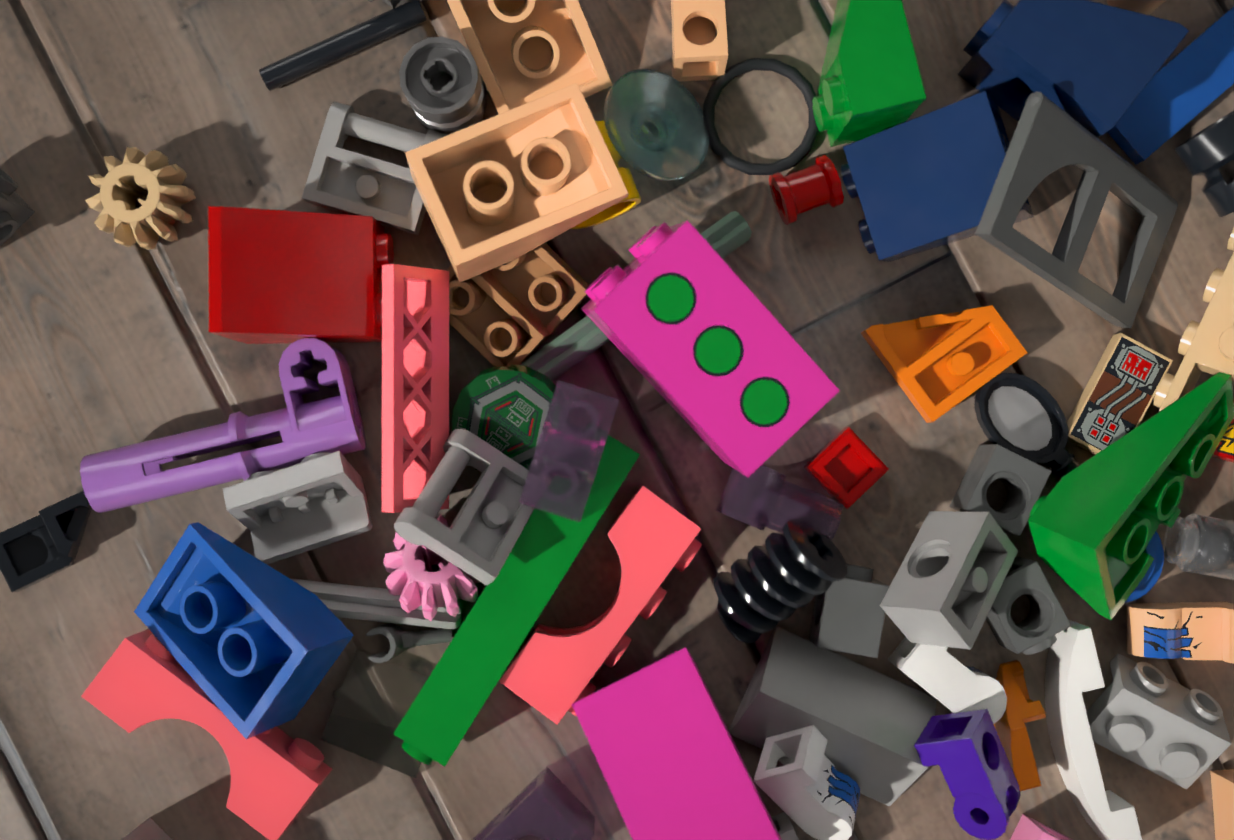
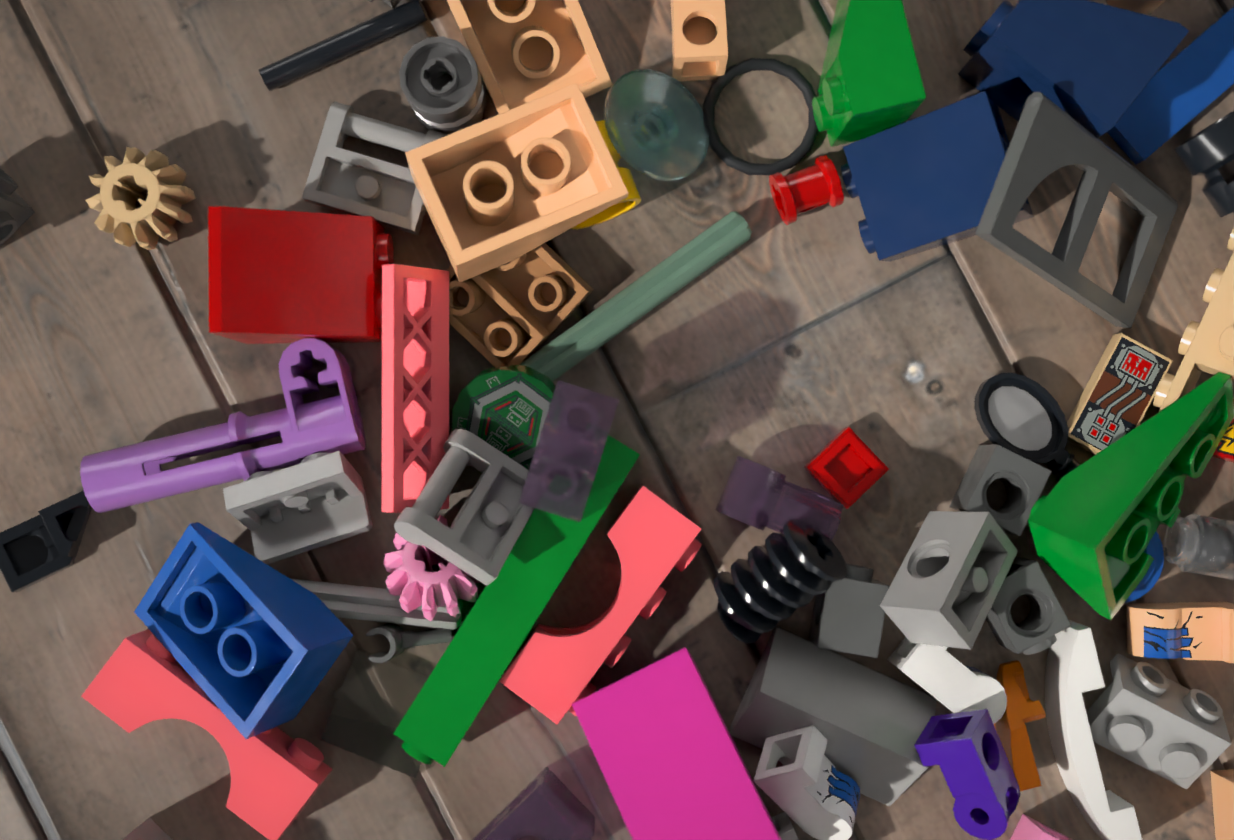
dark pink brick [581,220,840,477] -> none
orange wing [861,305,1028,423] -> none

